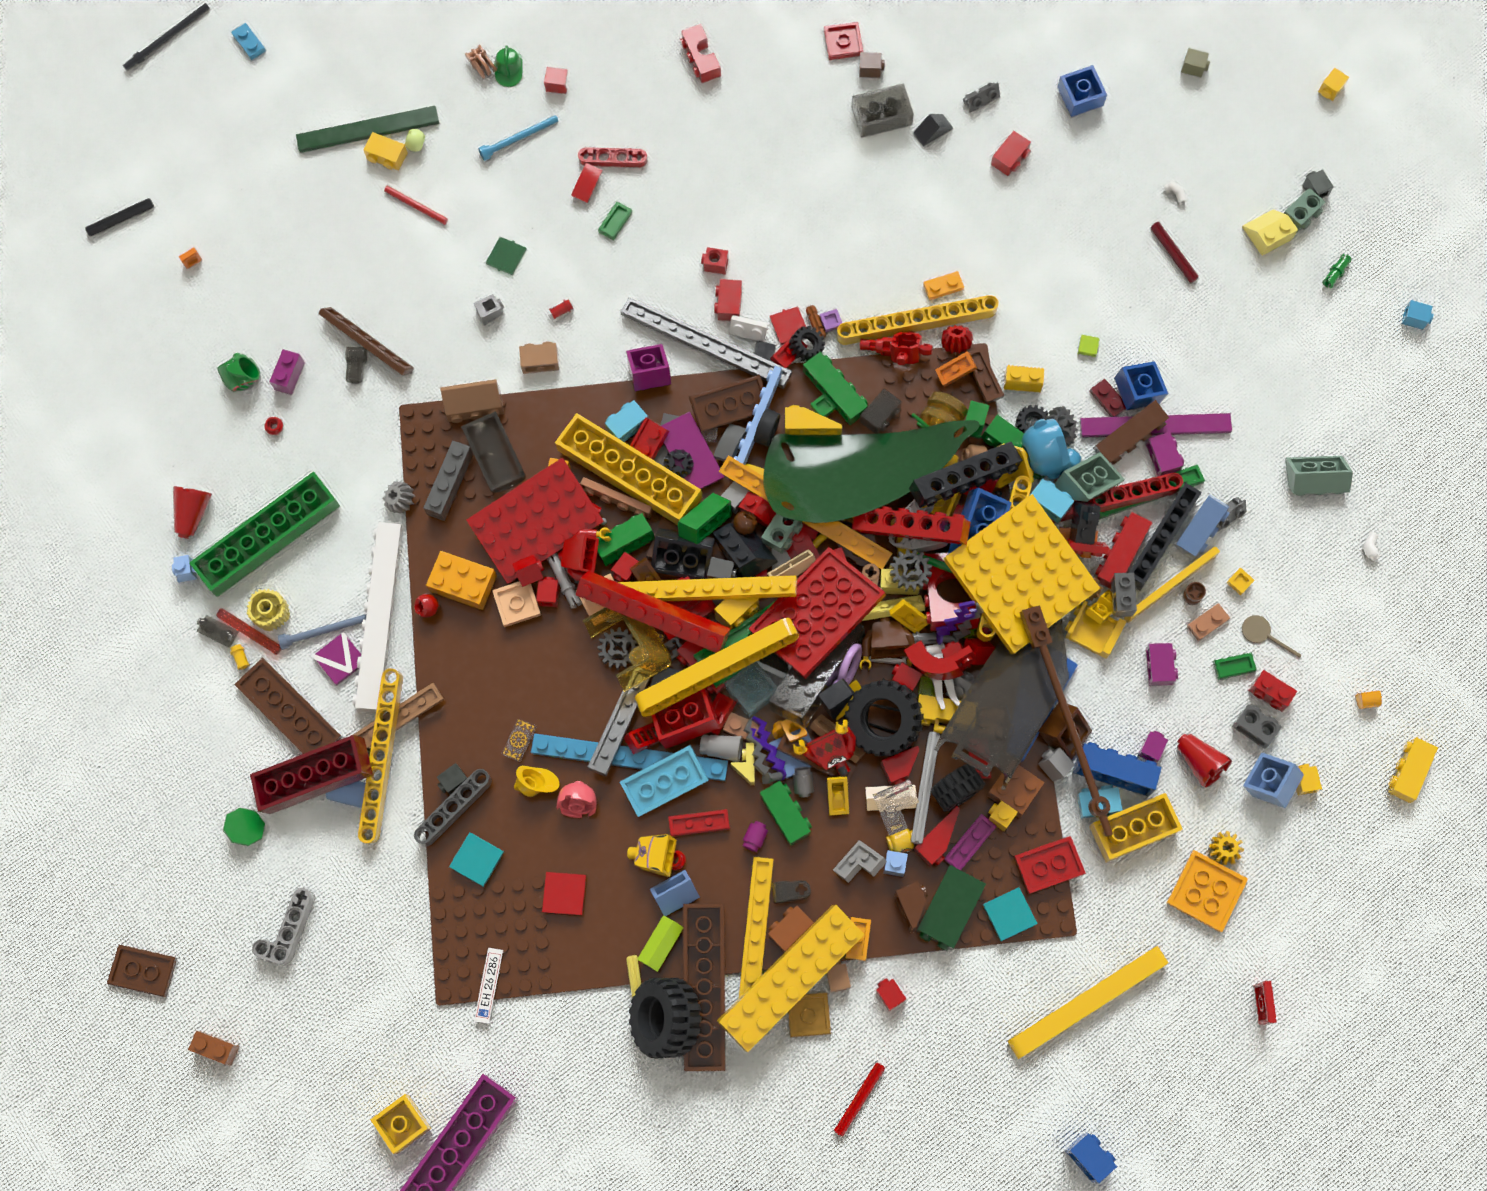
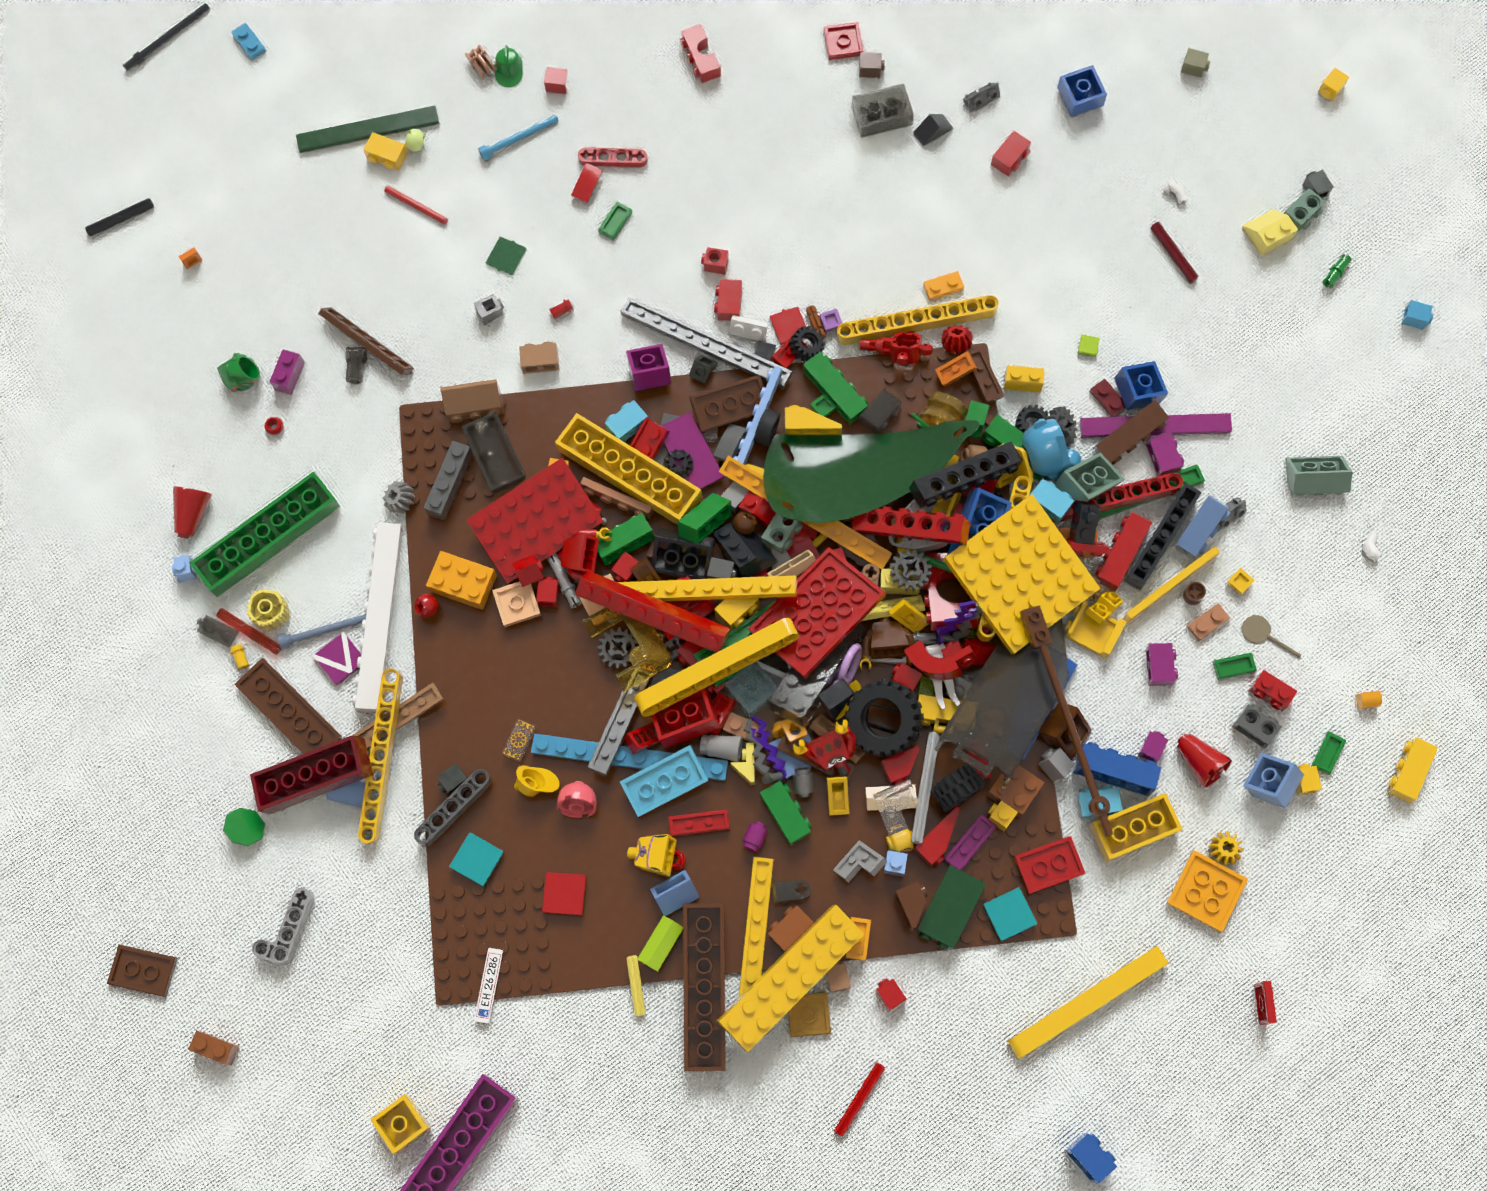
black tyre [629,978,702,1059] -> none
dark grey brick [1111,573,1137,617] -> none
none -> pearl dark grey bracket [689,355,718,383]
none -> green tile [1311,731,1347,775]

